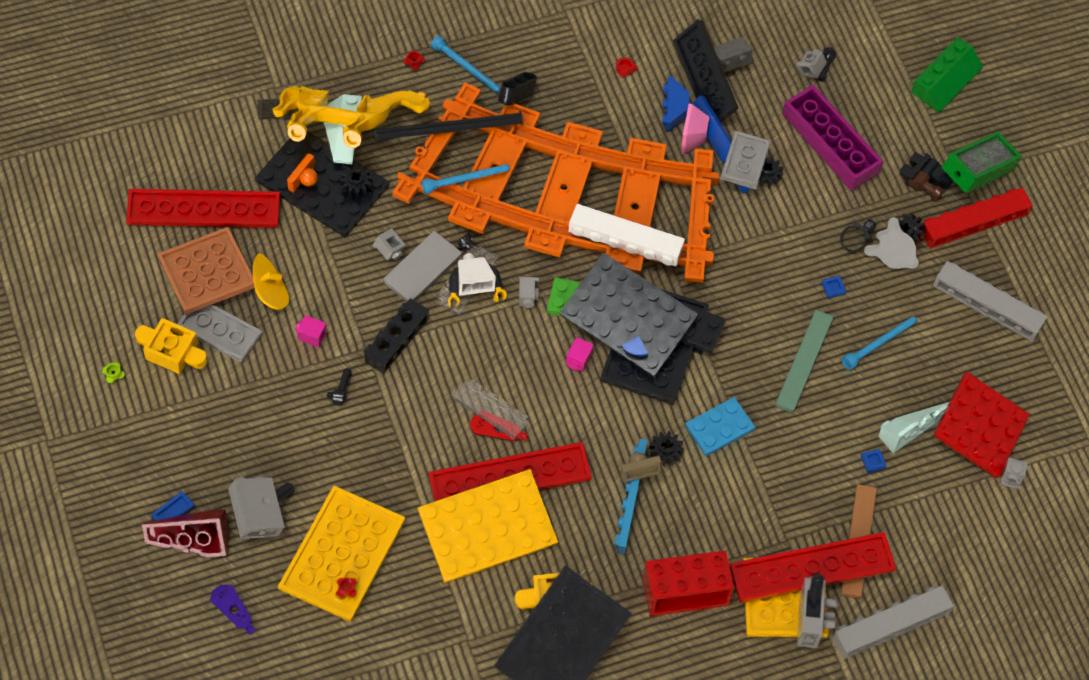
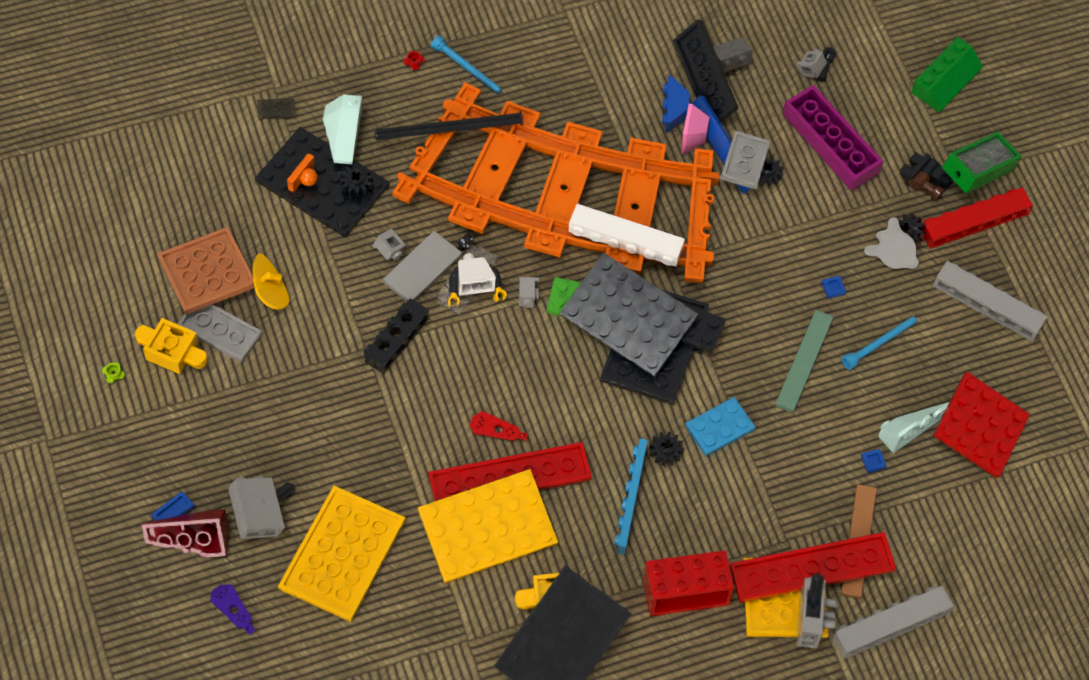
red plate [126,189,280,228] -> none
yellow animal [272,86,430,148] -> none
dark pink brick [296,315,327,347] -> none
black piece [327,368,351,405] -> none
red plate [336,577,357,597] -> none
dark azure piece [421,164,510,194] -> none
clear windscreen [451,379,529,439] -> none
black beam [498,72,537,105] -> none
dark pink brick [566,337,594,372] -> none
red tile [615,57,637,79] -> none
dark tan tile [621,452,661,482] -> none
tile [622,336,648,357] -> none
black piece [840,219,877,253] -> none
light grey brick [1000,458,1028,489] -> none

